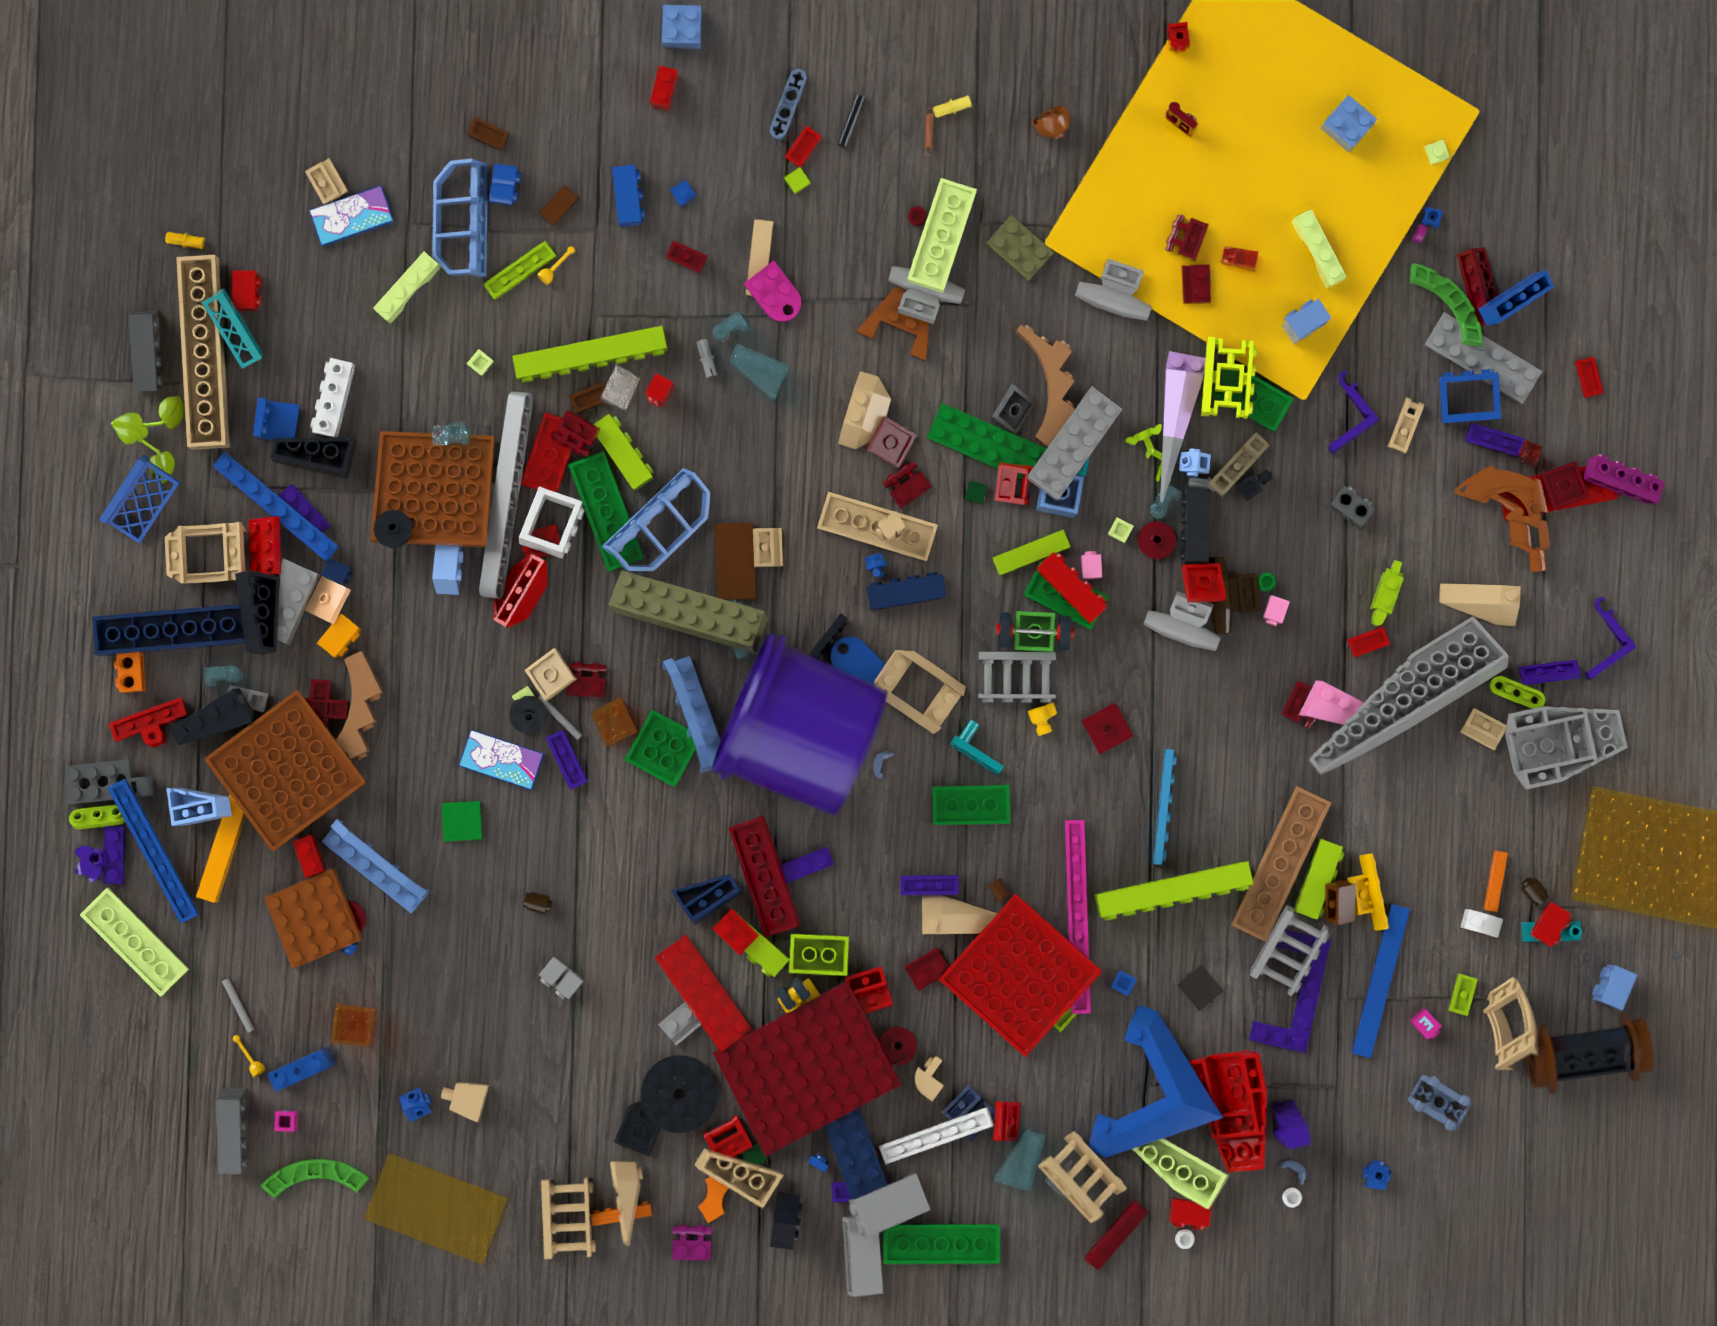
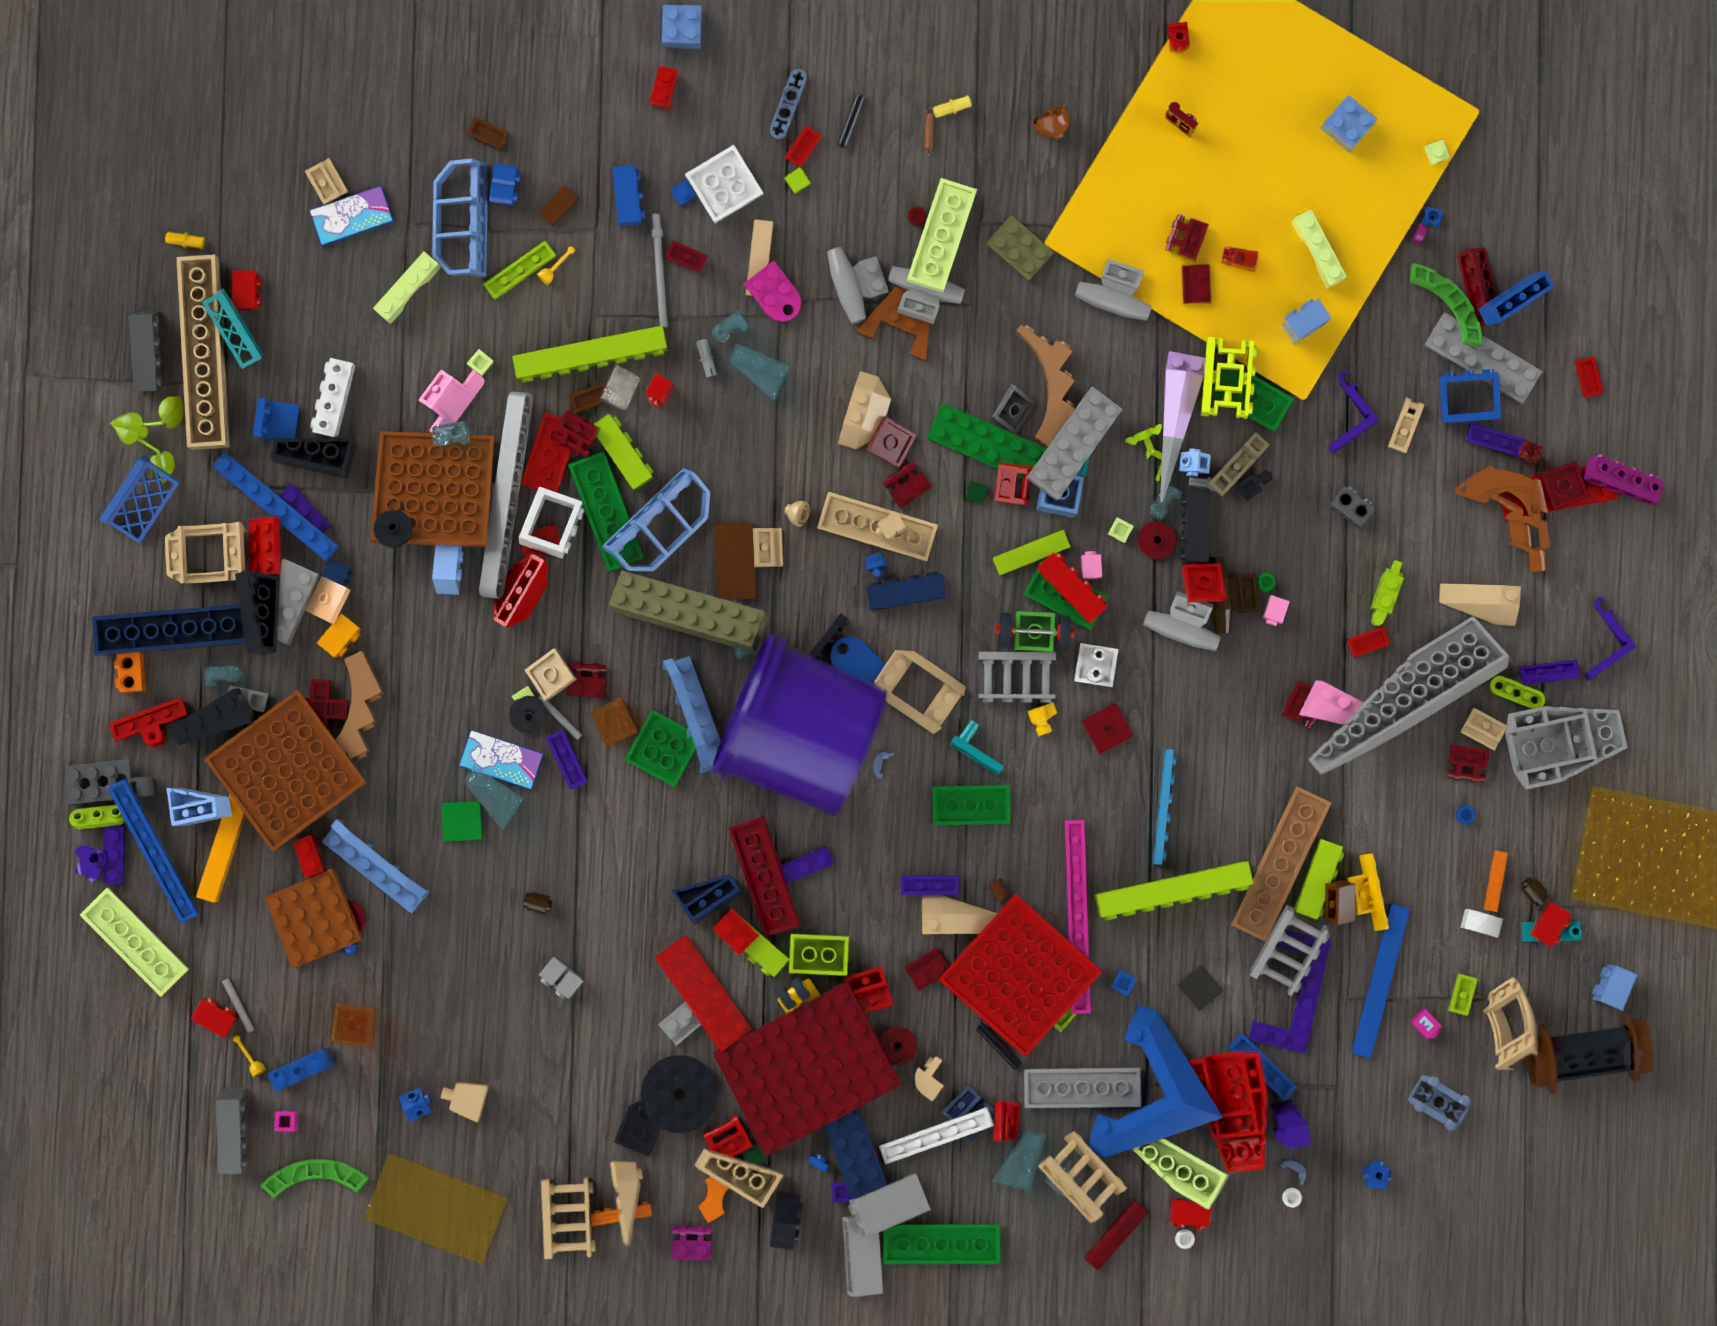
none -> red brick [190,997,239,1038]
none -> bright pink plate [419,370,484,433]
none -> clear light blue wedge [463,765,524,831]
none -> light grey bar [651,214,667,328]
none -> white plate [685,145,764,223]
none -> tan brick [785,501,810,527]
none -> light grey plate [827,247,889,324]
none -> black axle [976,1023,1022,1070]
none -> light grey plate [1024,1068,1141,1108]
none -> white plate [1074,643,1118,687]
none -> blue plate [1228,1033,1298,1101]
none -> dark red plate [1446,745,1490,783]
none -> blue plate [1456,805,1475,824]

